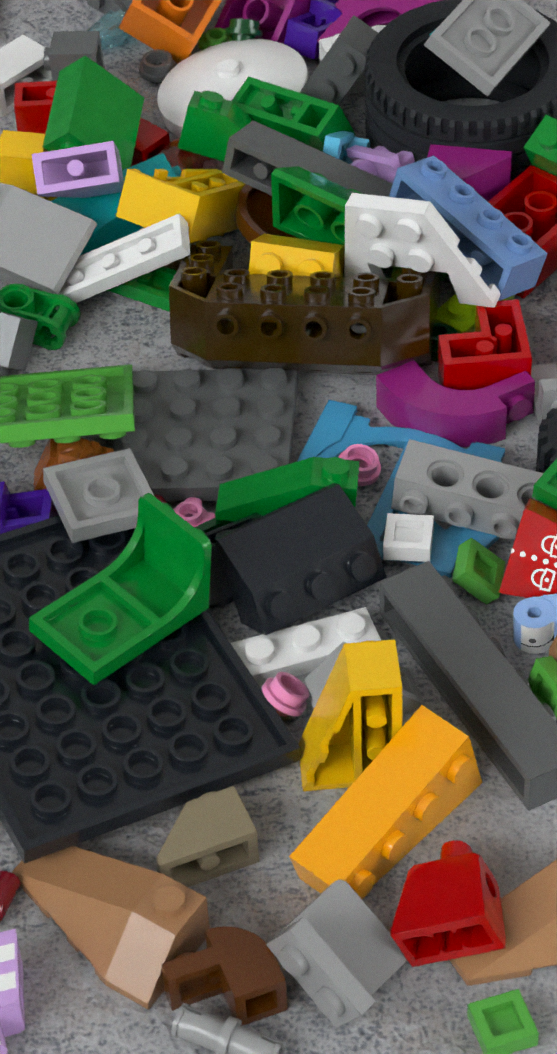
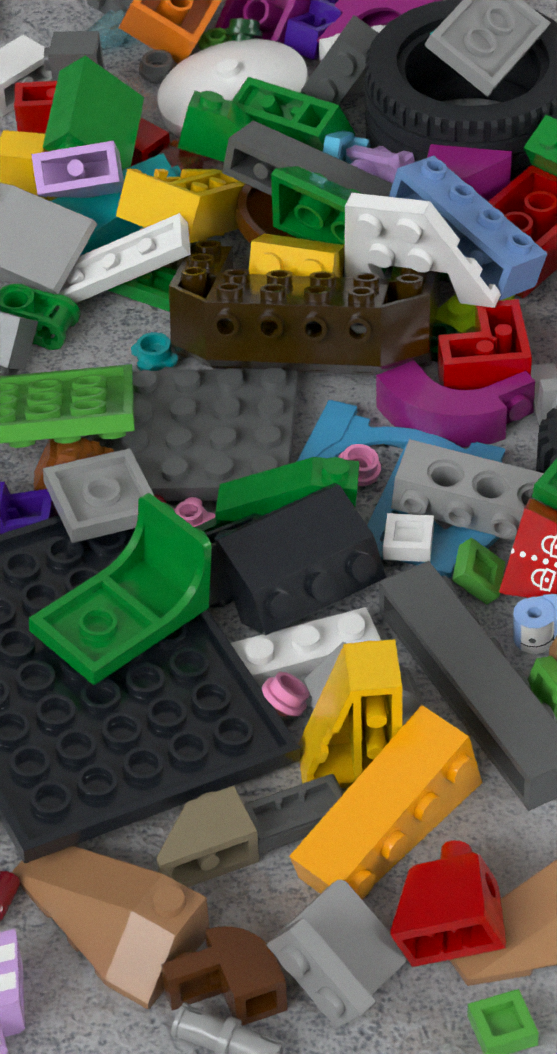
none -> teal plate [131,332,178,371]
none -> dark grey plate [244,773,344,854]

